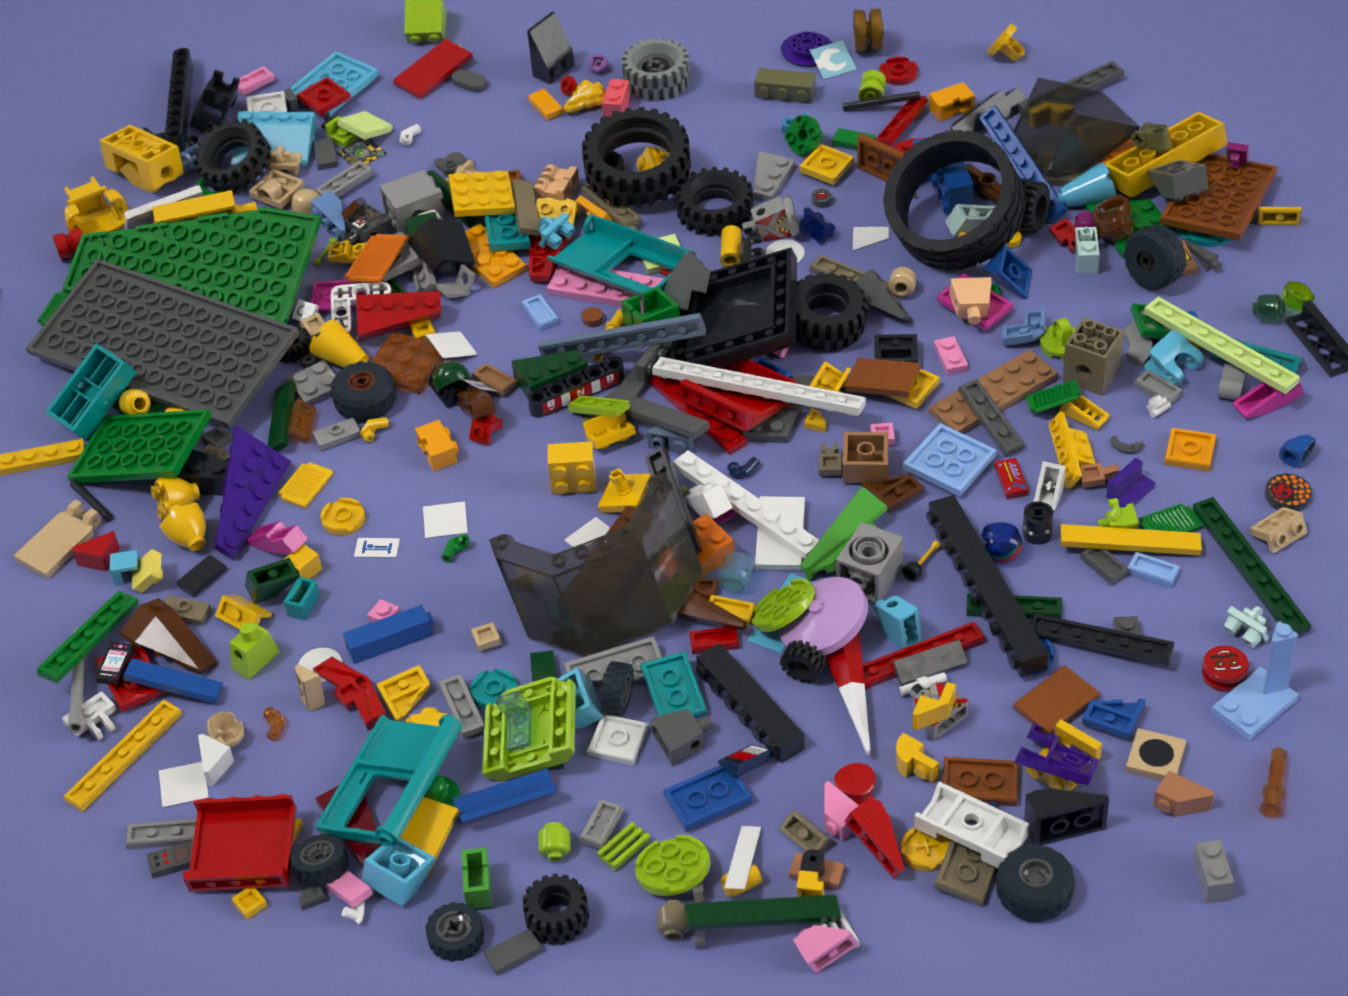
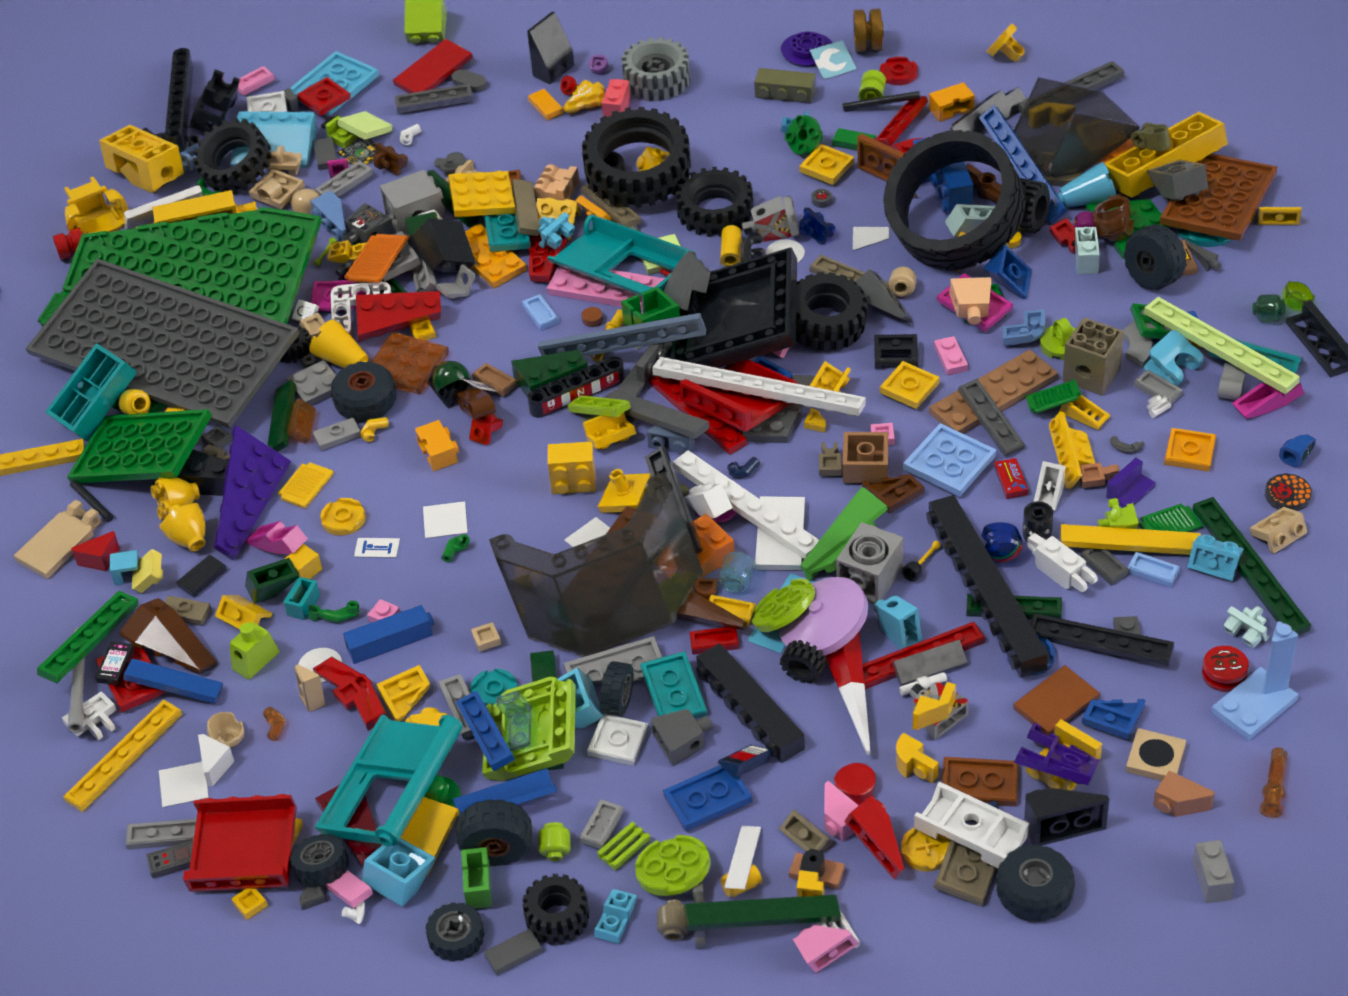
reddish brown tile [341,197,366,219] -> none
white sticker [425,331,478,358] -> none
light grey wing [754,151,795,201] -> none
dark orange tile [845,358,921,397] -> none
magenta tile [1226,142,1249,169] -> none
none -> green arm [308,600,360,623]
none -> dark pink slope [327,158,349,178]
none -> black piece [336,259,354,281]
none -> reddish brown hips [373,143,408,176]
none -> flat silver plate [394,84,473,114]
none -> blue plate [455,690,515,771]
none -> black wheel [456,799,532,866]
none -> medium azure slope [594,889,637,944]
none -> white hinge [1027,533,1098,593]
none -> medium azure bracket [1187,535,1243,581]

